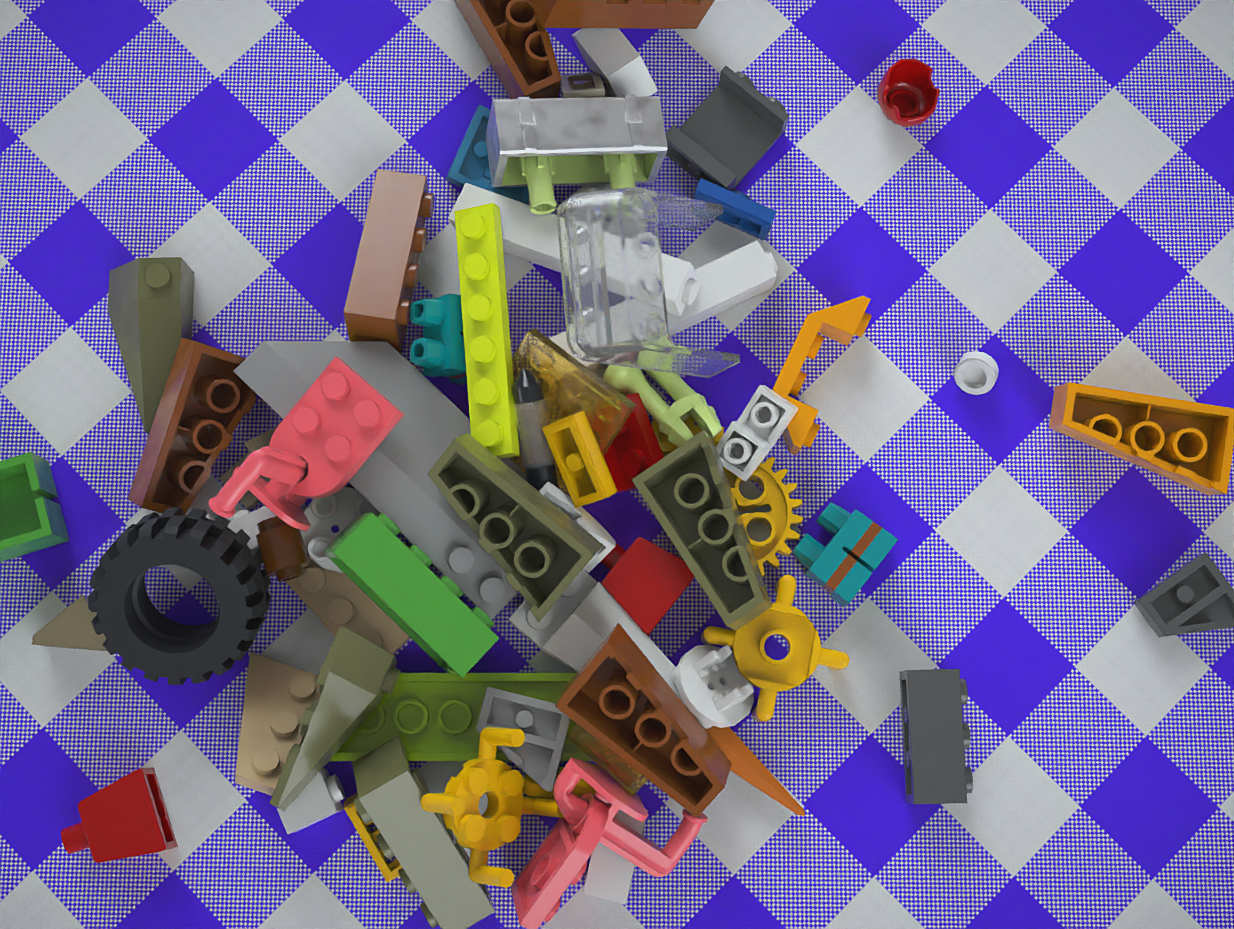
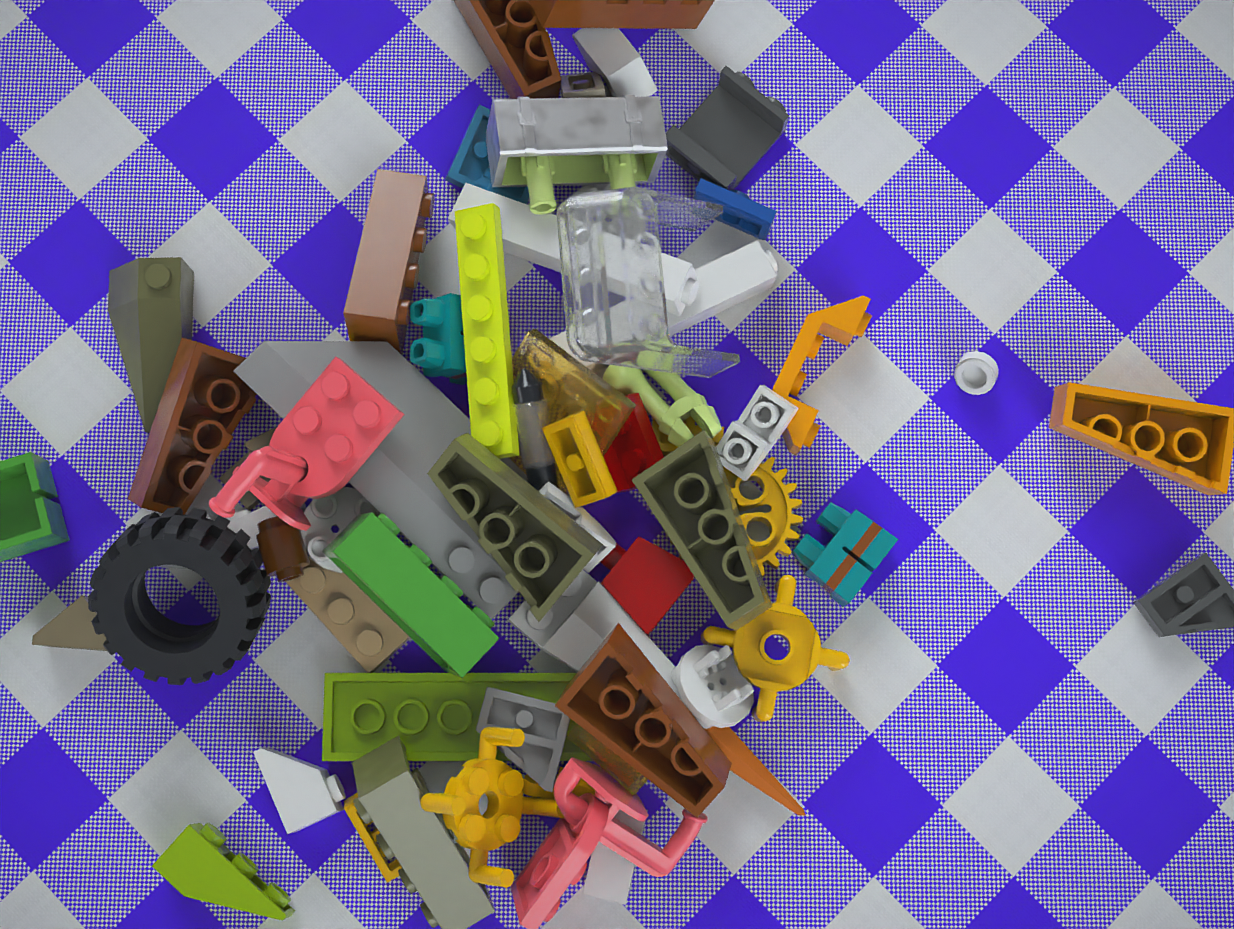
red torso [61,767,178,863] -> none
tan wing [235,652,321,796] -> none
olive wedge [269,626,401,811] -> none
red hair [877,58,940,127] -> none
dark grey brick [899,669,973,804] -> none
none -> lime slope [152,823,295,921]

